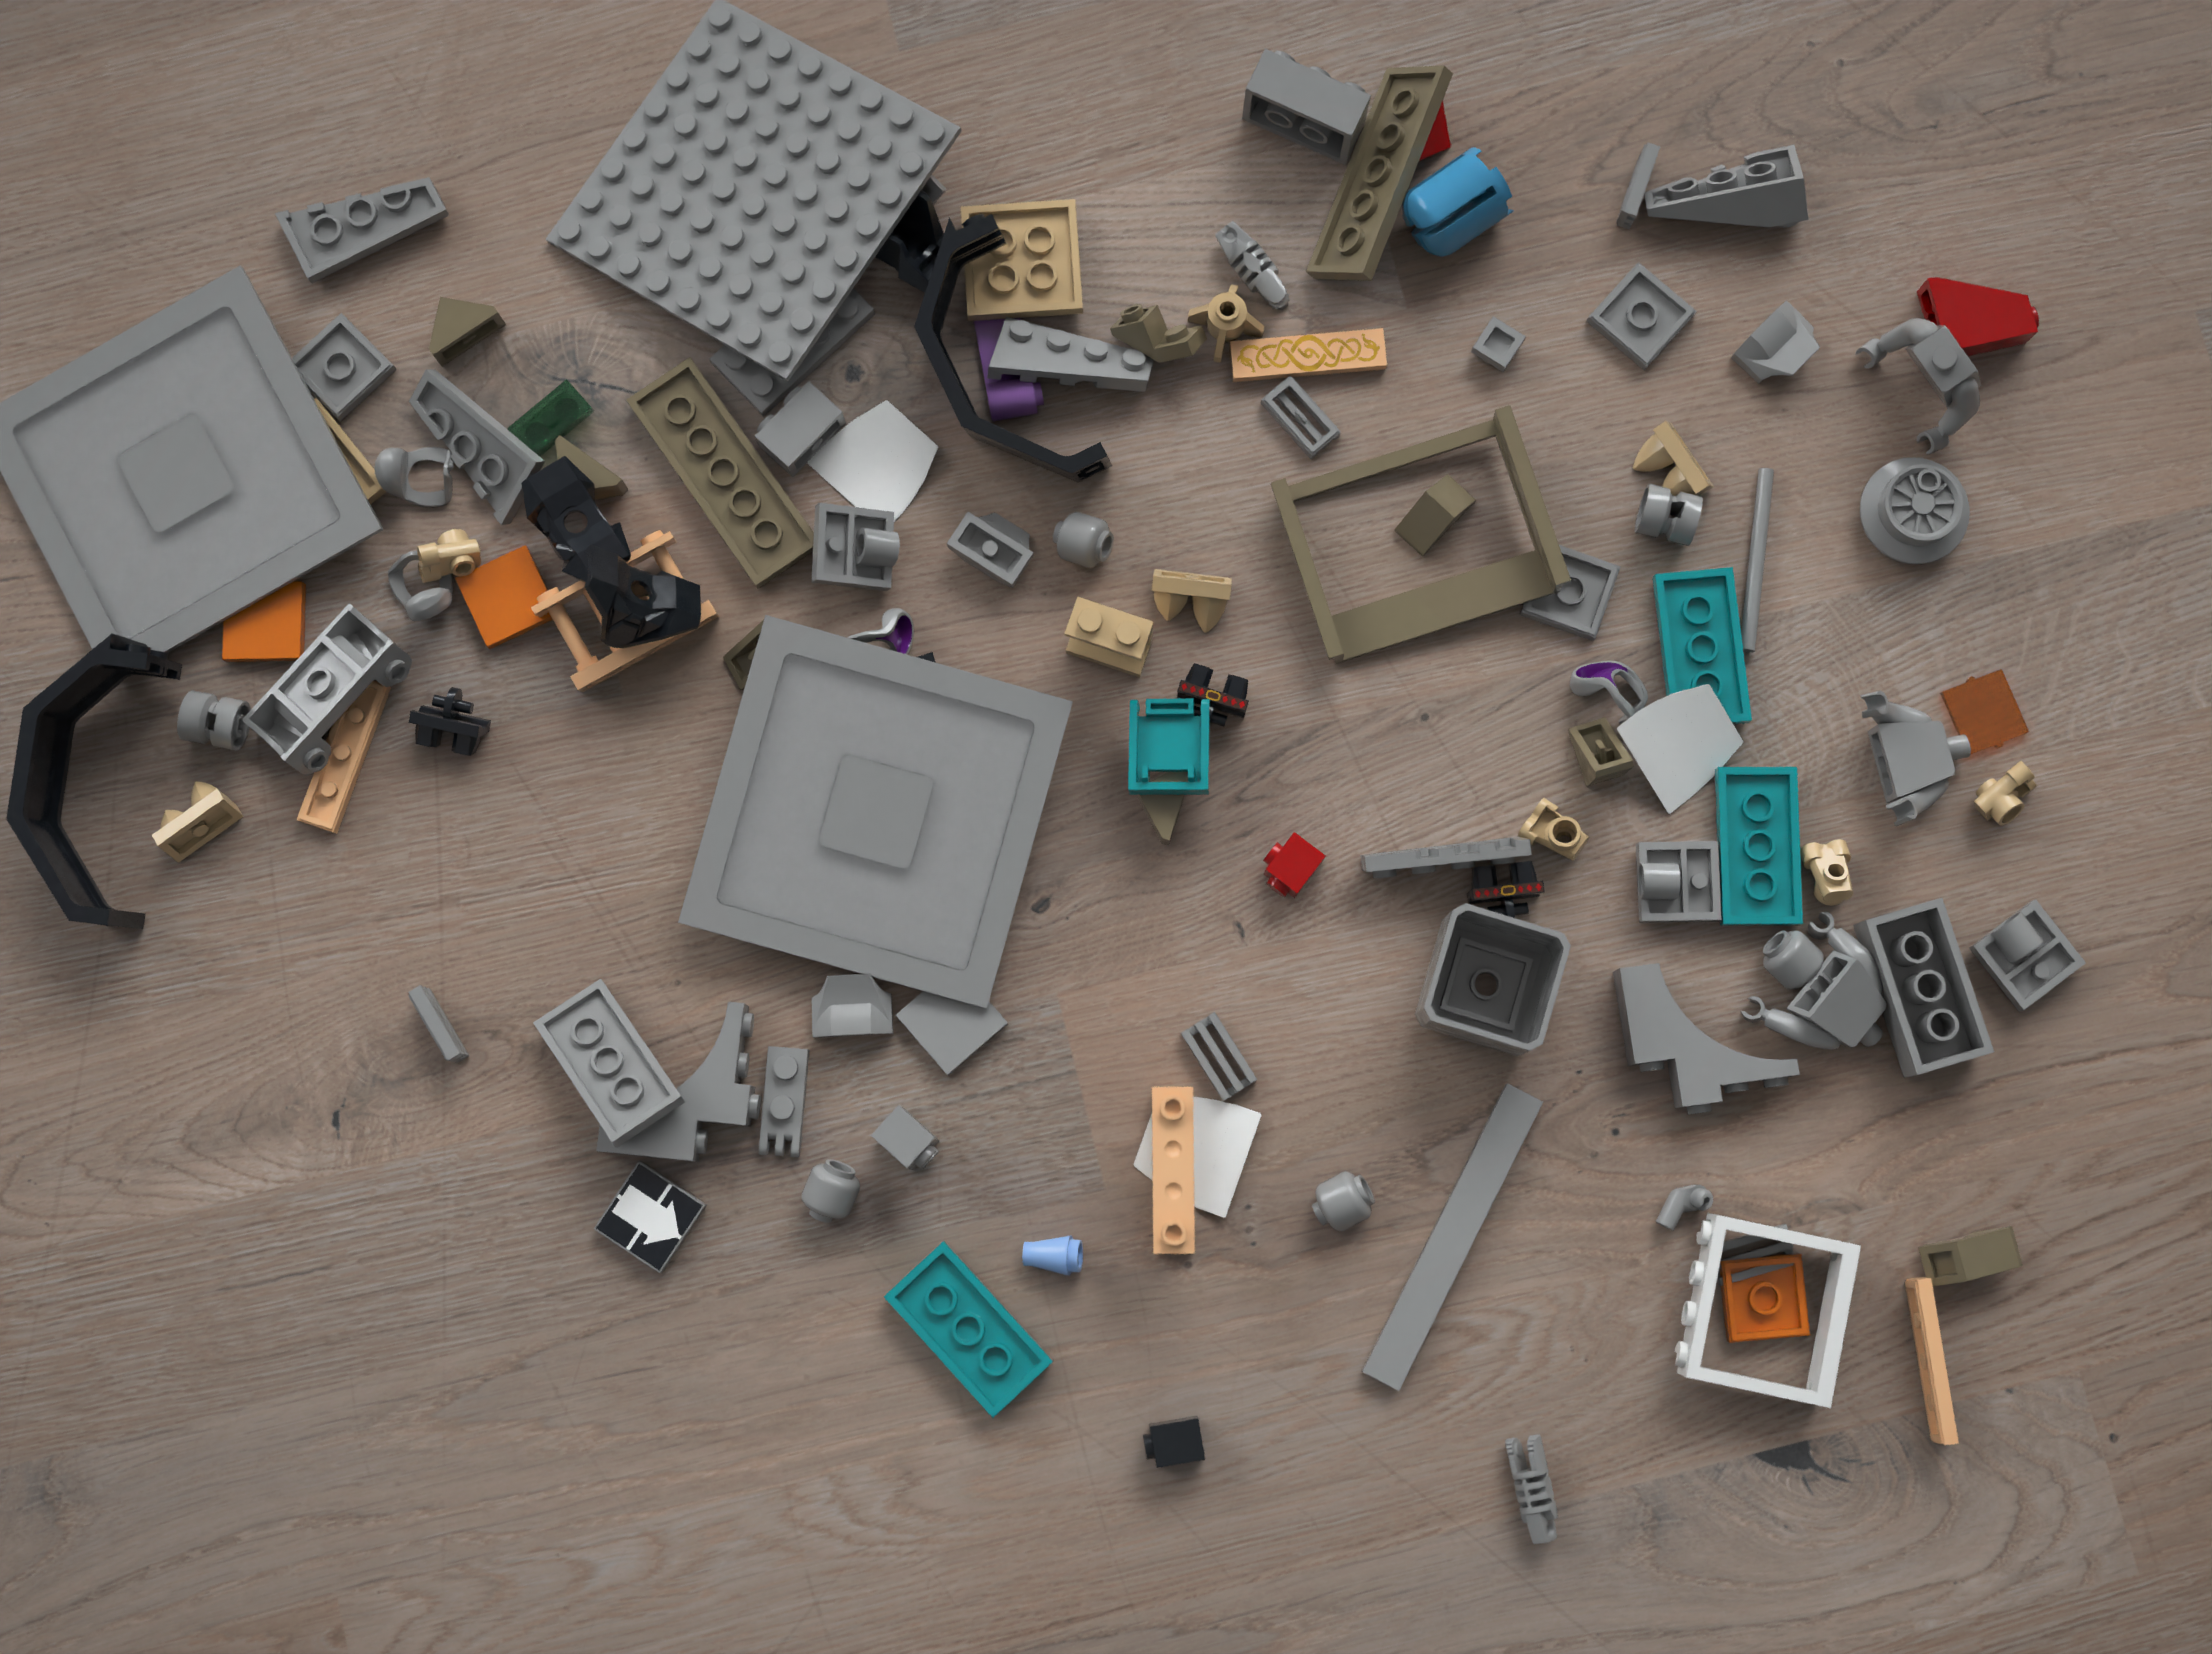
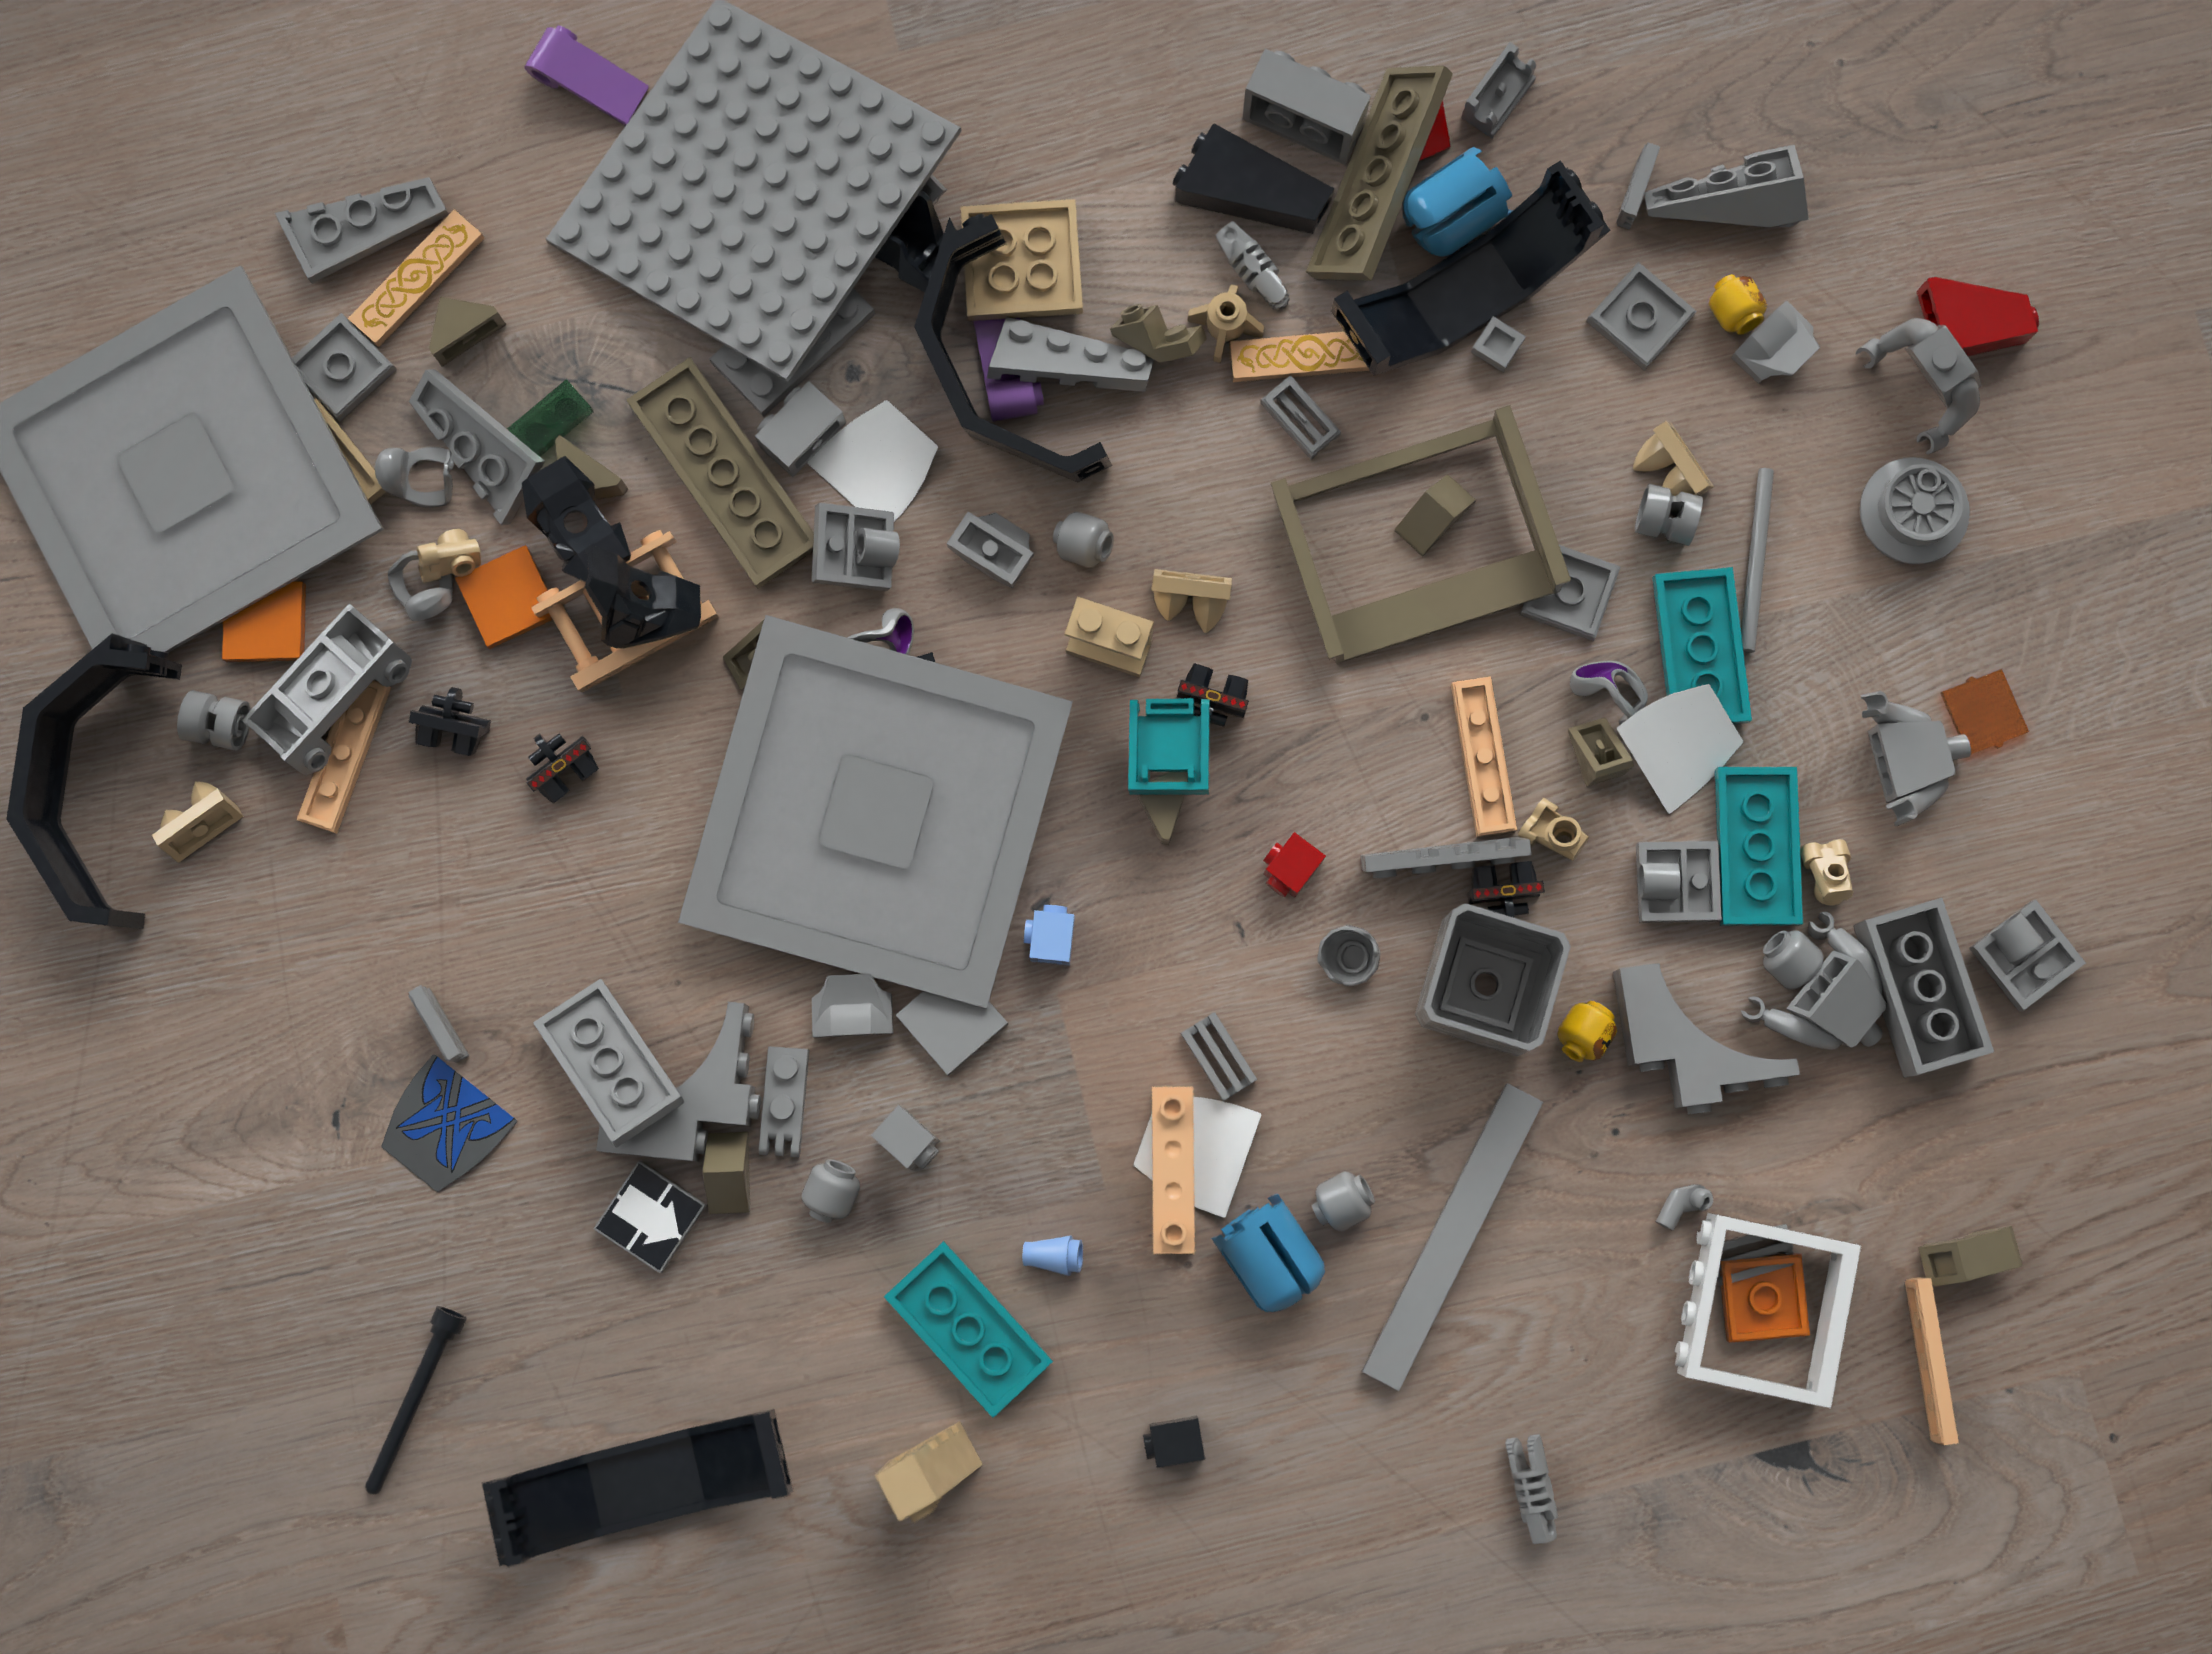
tan plate [1974,761,2037,826] -> none
none -> light nougat tile [348,209,485,347]
none -> black piece [365,1306,467,1495]
none -> sticker [381,1055,517,1192]
none -> black panel [482,1409,793,1567]
none -> medium lavender door [524,25,649,126]
none -> black hips [526,733,599,803]
none -> dark tan slope [703,1132,750,1214]
none -> tan wedge [875,1421,983,1523]
none -> light blue brick [1024,905,1075,966]
none -> black slope [1172,123,1334,234]
none -> dark azure cylinder [1211,1193,1325,1312]
none -> light grey hair [1317,925,1380,987]
none -> black panel [1331,160,1611,376]
none -> light nougat tile [1451,677,1517,838]
none -> light grey hinge [1461,42,1536,139]
none -> yellow head [1557,1001,1617,1062]
none -> yellow head [1709,274,1768,335]

